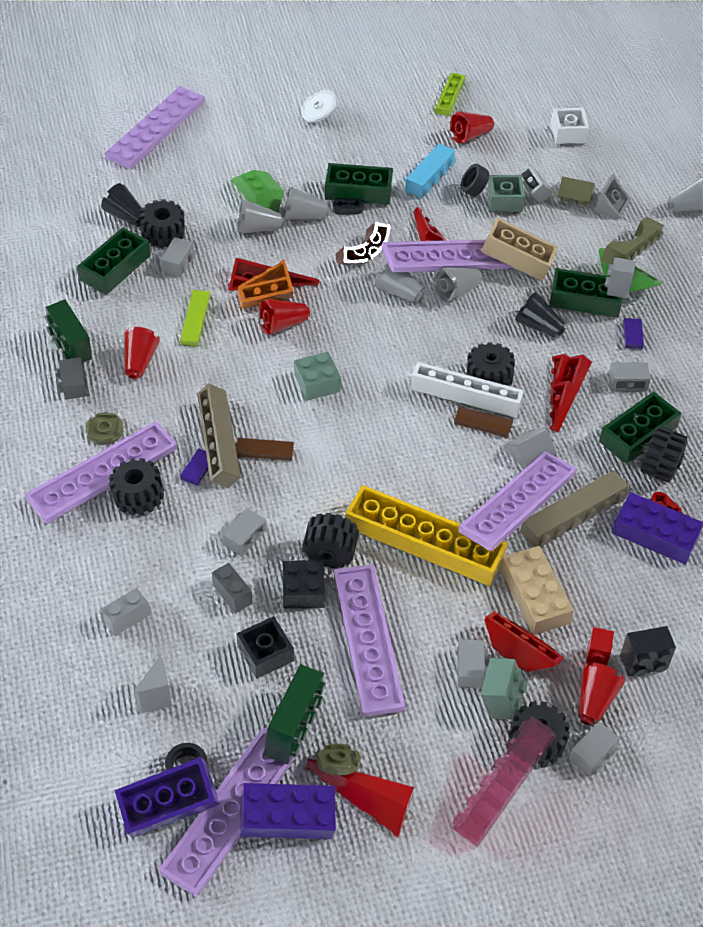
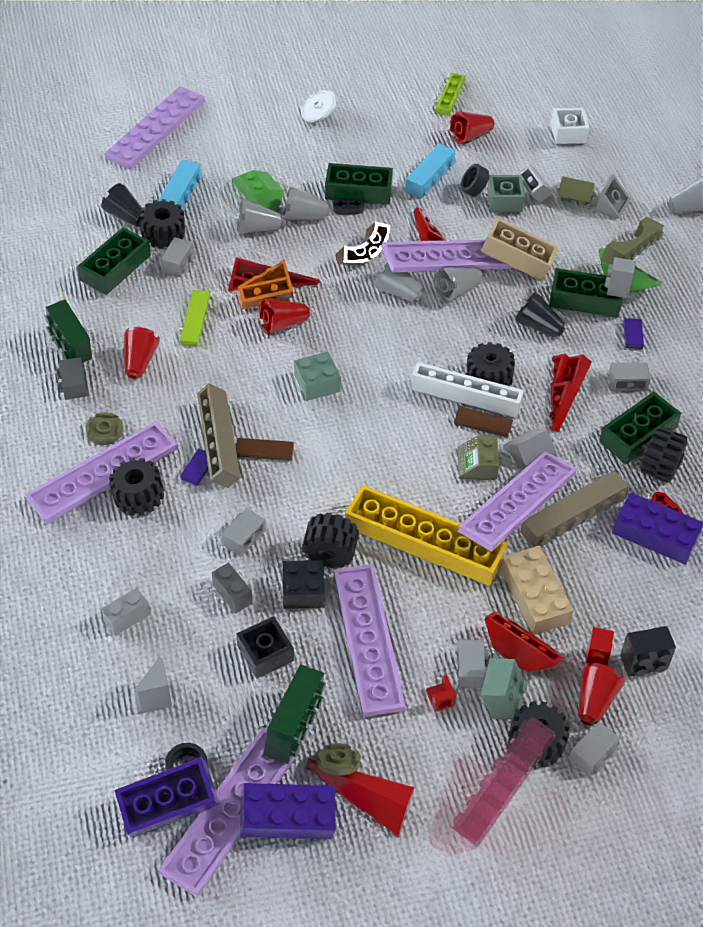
none -> medium azure brick [158,159,203,211]
none -> red panel [426,675,456,712]
none -> olive slope [457,435,499,480]

